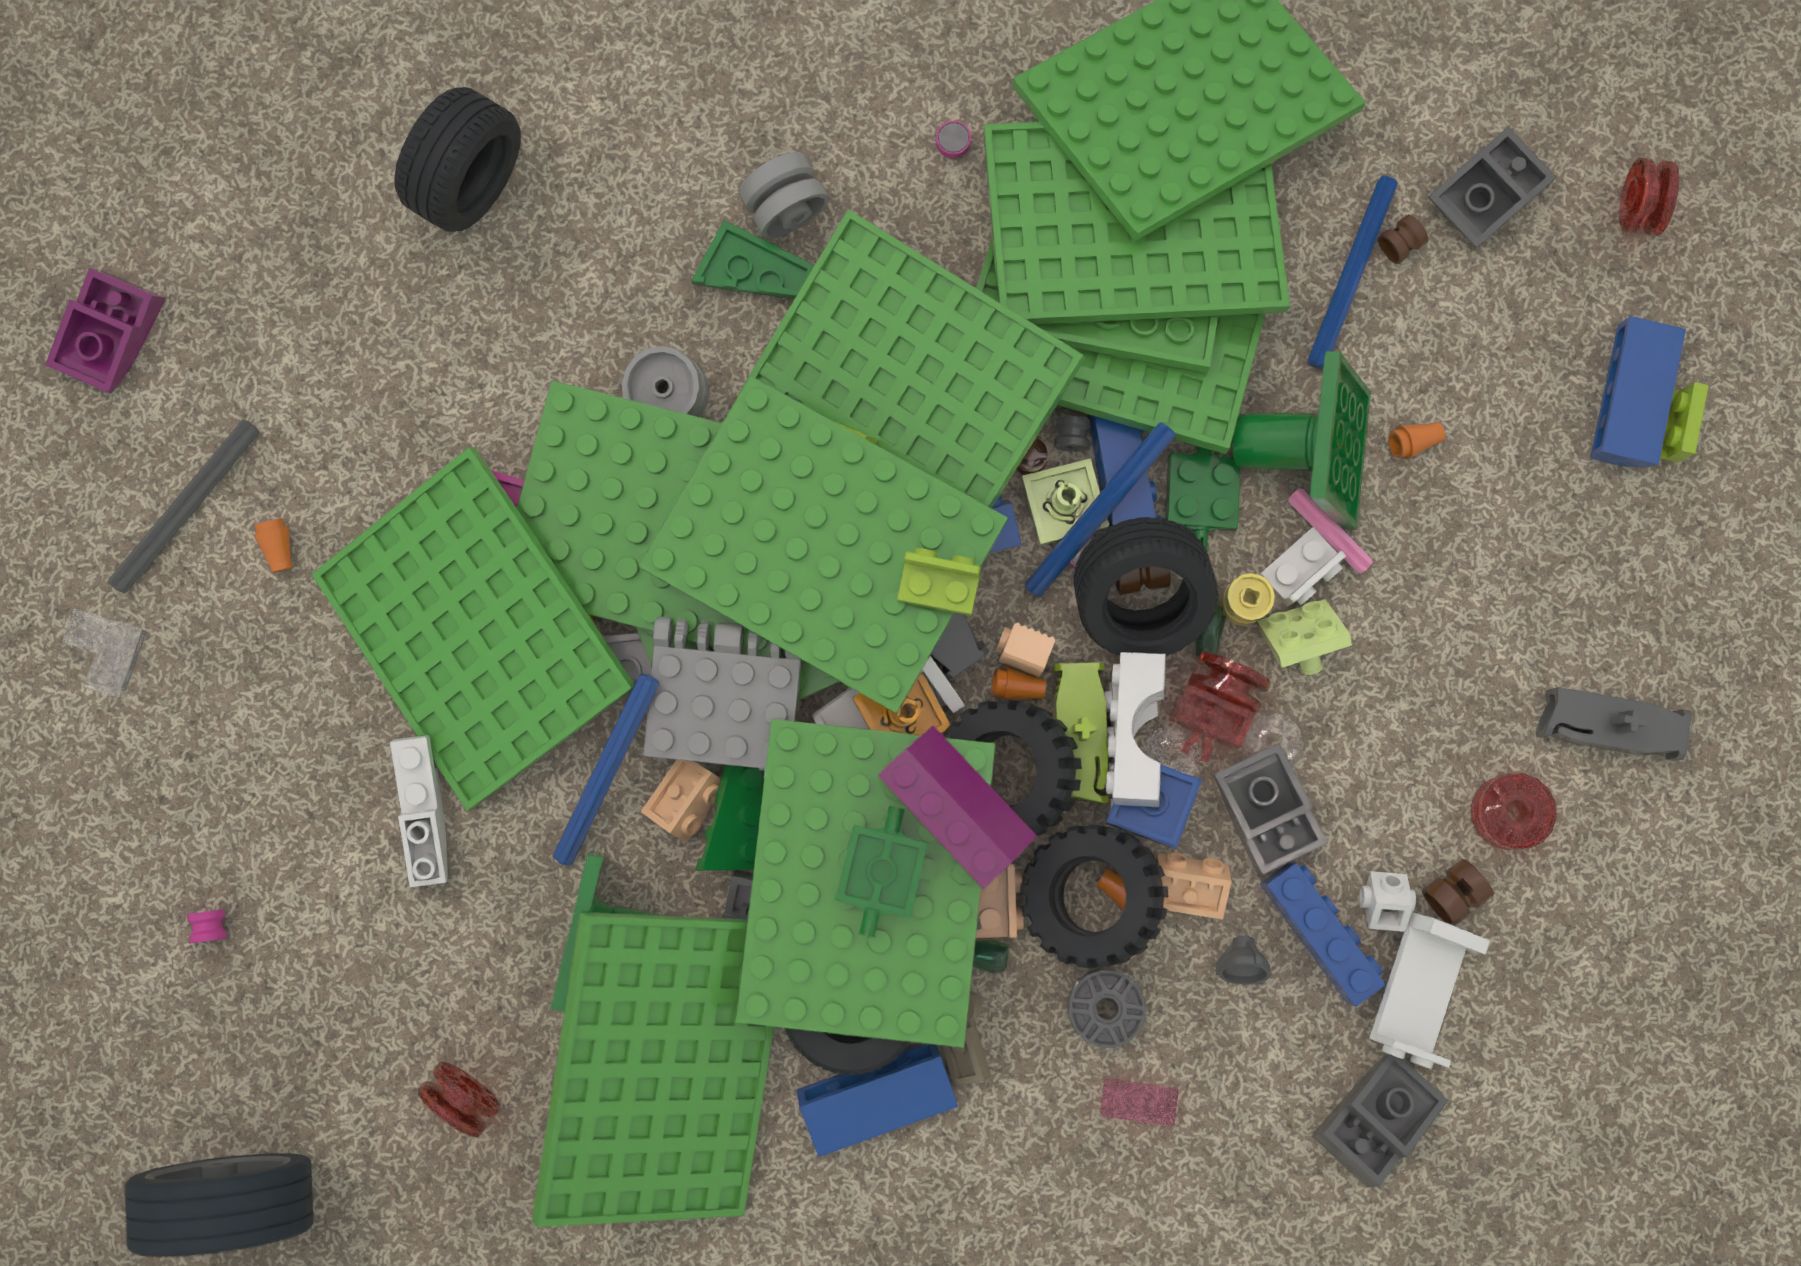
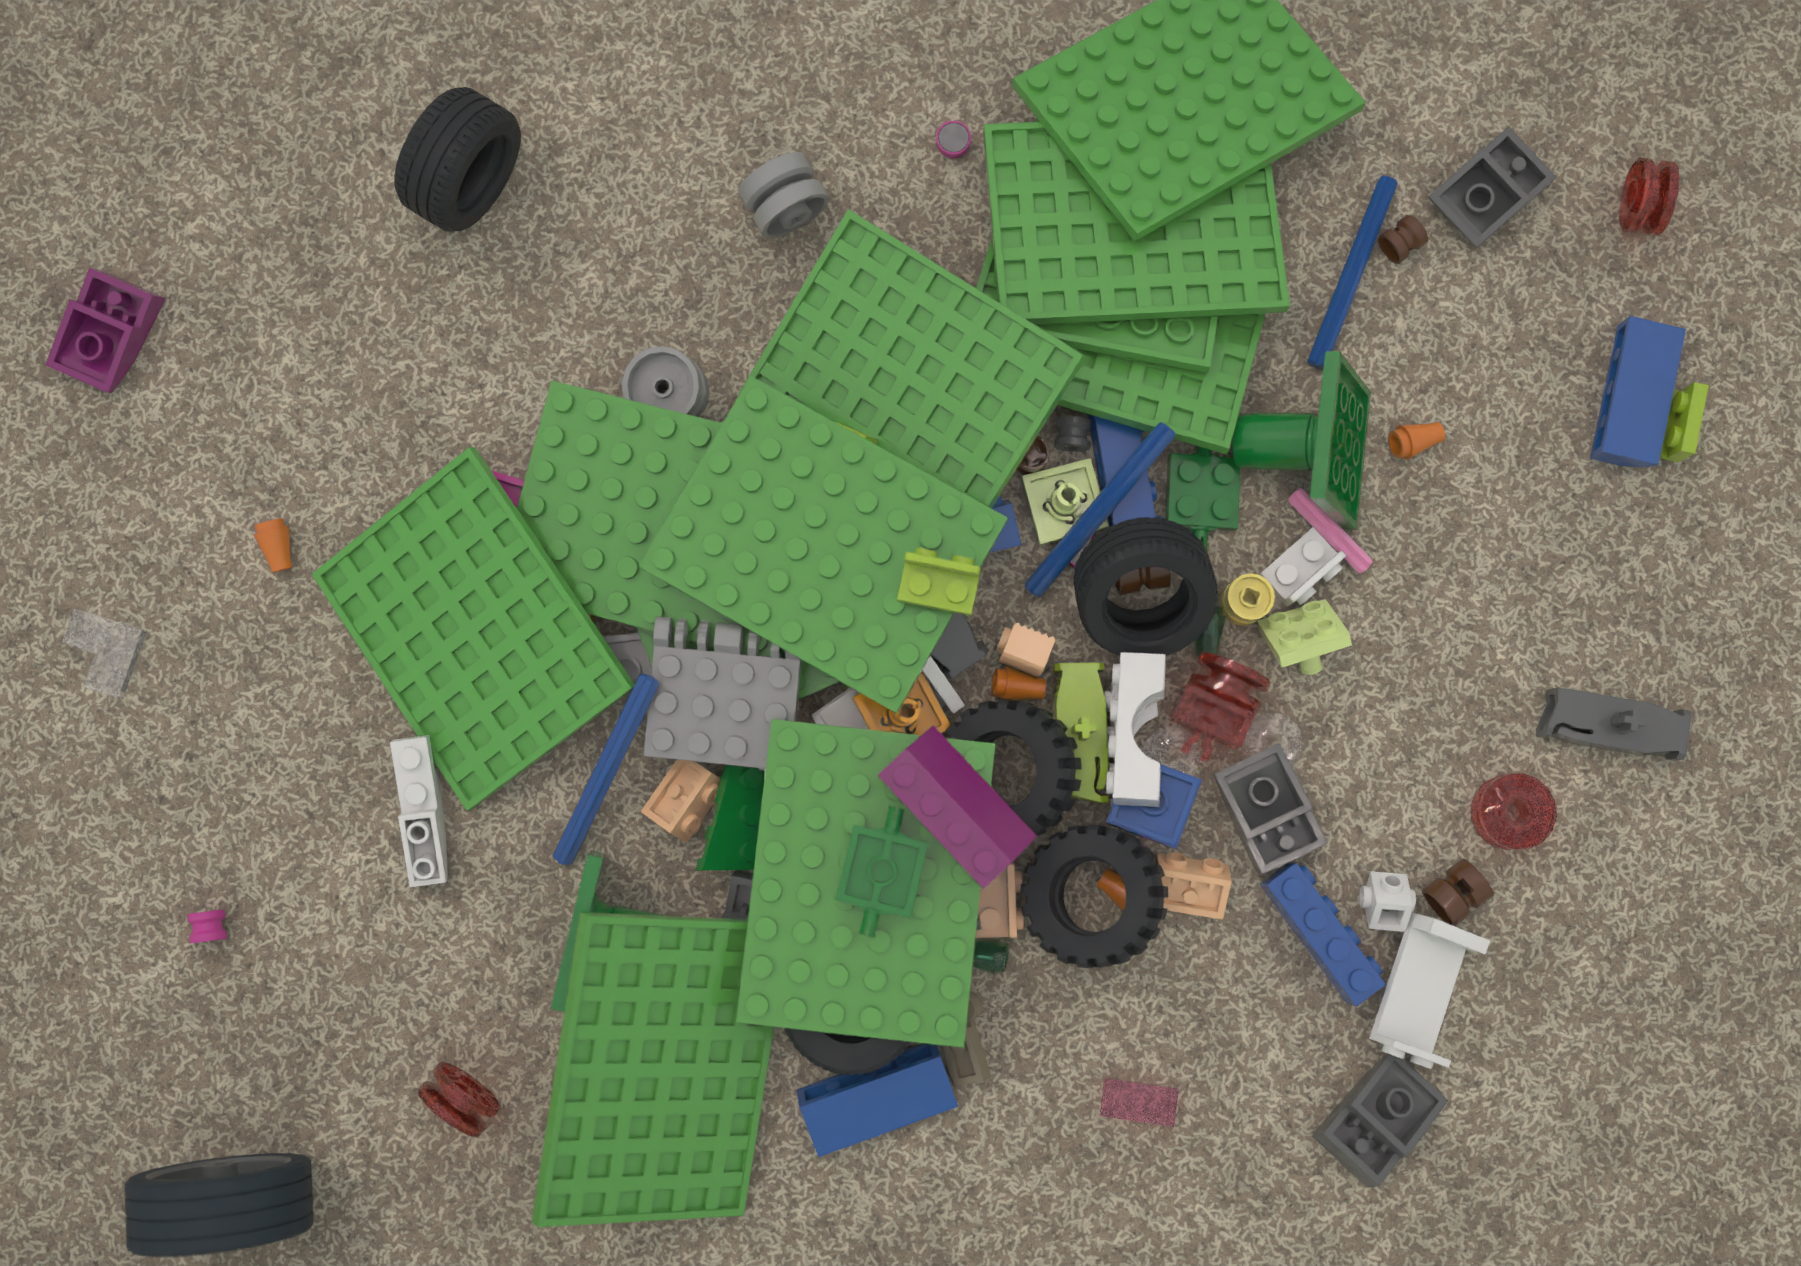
dark grey axle [108,420,259,593] -> none
green wing [691,220,815,299] -> none
dark grey wheel [1067,969,1146,1048] -> none
dark grey piece [1215,936,1271,985] -> none

